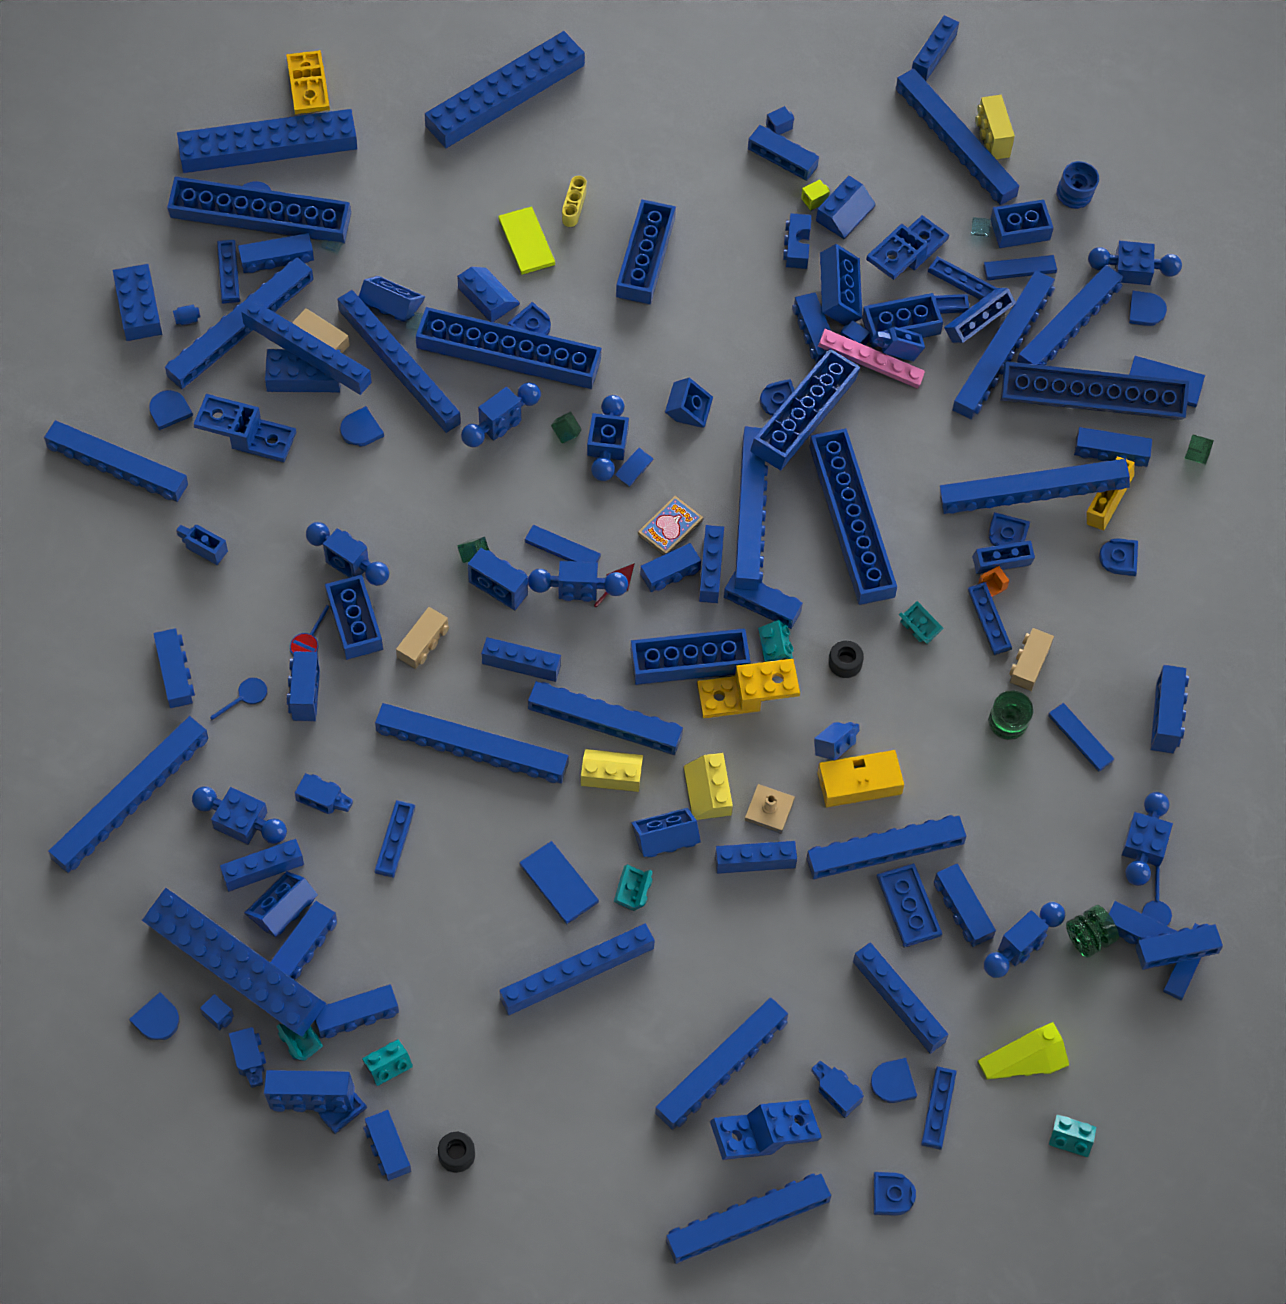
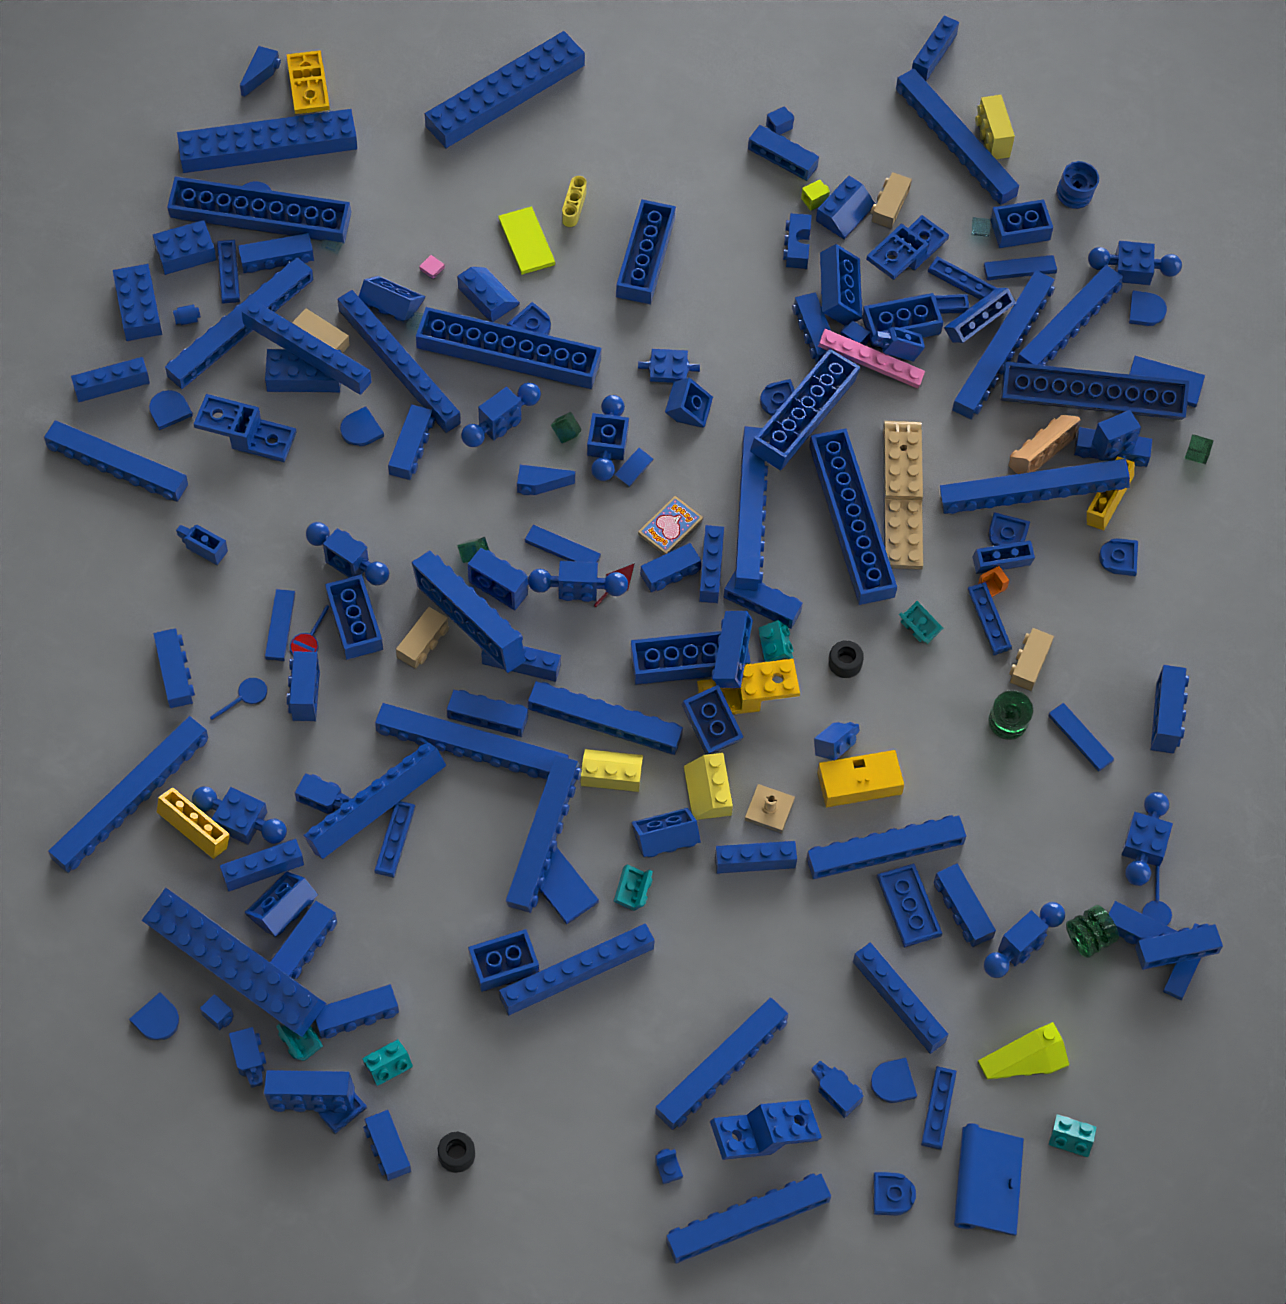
none -> blue brick [71,357,150,403]
none -> blue brick [152,220,217,275]
none -> yellow brick [157,787,230,859]
none -> blue slope [240,46,281,97]
none -> blue tile [265,589,295,661]
none -> blue brick [304,742,447,859]
none -> blue brick [388,404,435,480]
none -> blue brick [412,550,526,673]
none -> bright pink tile [419,255,445,279]
none -> blue brick [447,689,528,737]
none -> blue brick [468,929,539,992]
none -> blue brick [506,755,582,913]
none -> blue slope [517,464,576,495]
none -> blue plate [638,349,700,383]
none -> blue bracket [655,1149,683,1185]
none -> blue brick [681,685,743,755]
none -> blue brick [712,611,753,688]
none -> tan brick [870,172,912,229]
none -> tan hinge [883,421,923,569]
none -> blue door [954,1123,1024,1236]
none -> light nougat slope [1009,415,1081,474]
none -> blue brick [1092,410,1141,460]

